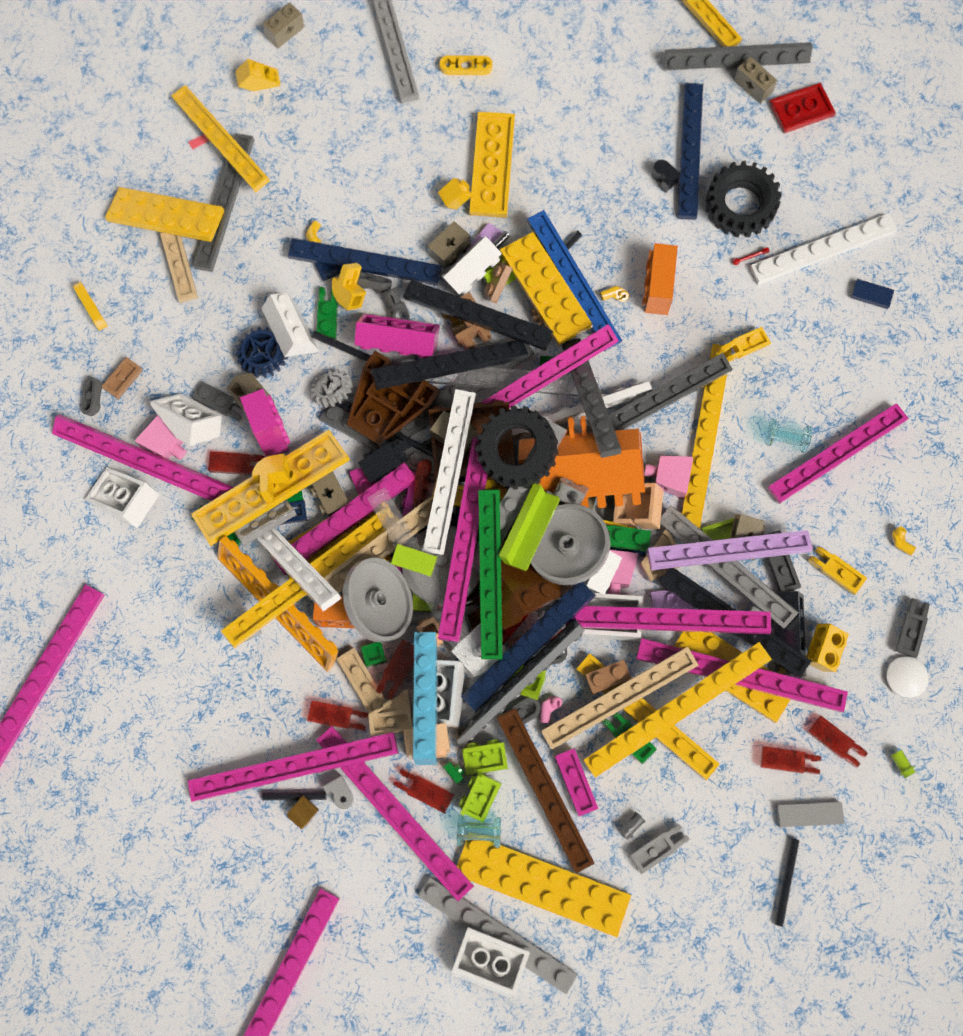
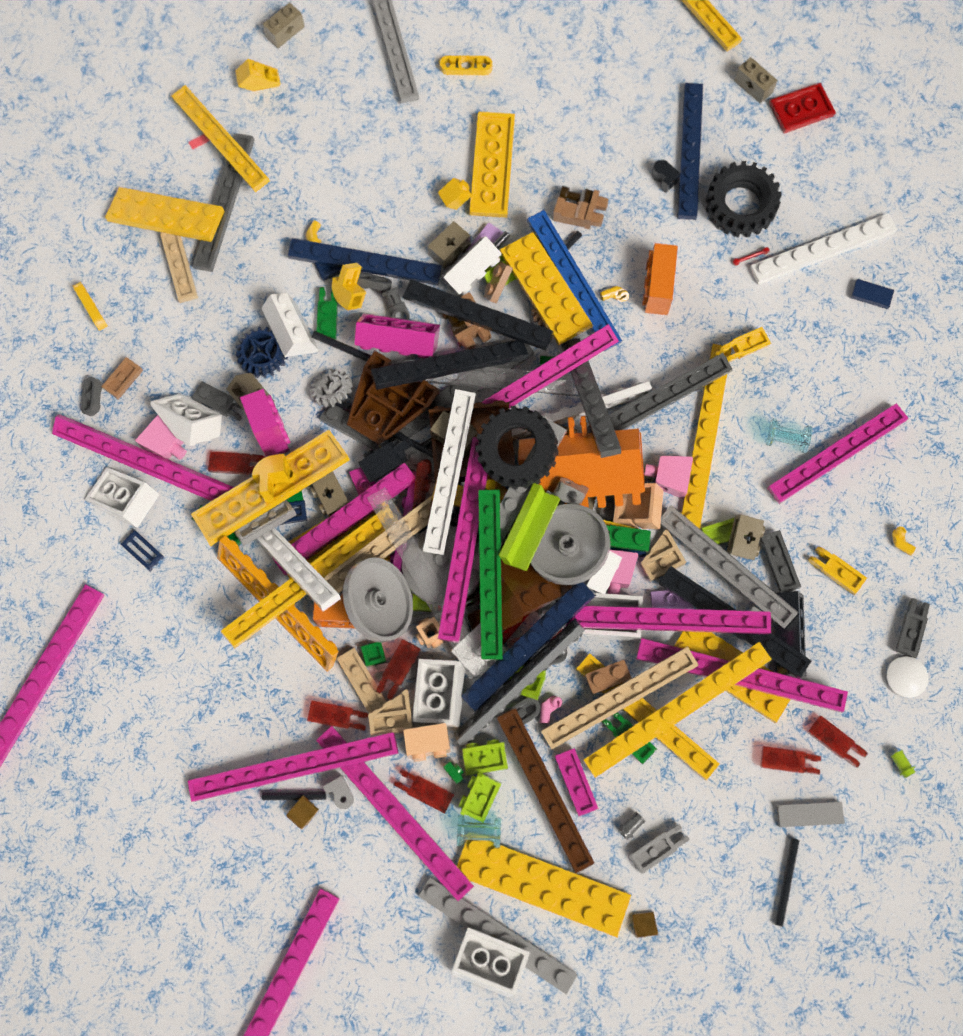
lime tile [391,544,438,577] -> none
medium azure brick [413,632,437,765] -> none
lavender plate [647,530,813,570] -> none
dark grey plate [664,42,813,70] -> none
yellow brick [806,624,849,672] -> none
none -> dark blue tile [121,530,164,572]
none -> medium nougat hips [553,186,609,230]
none -> pearl gold slope [632,912,659,938]

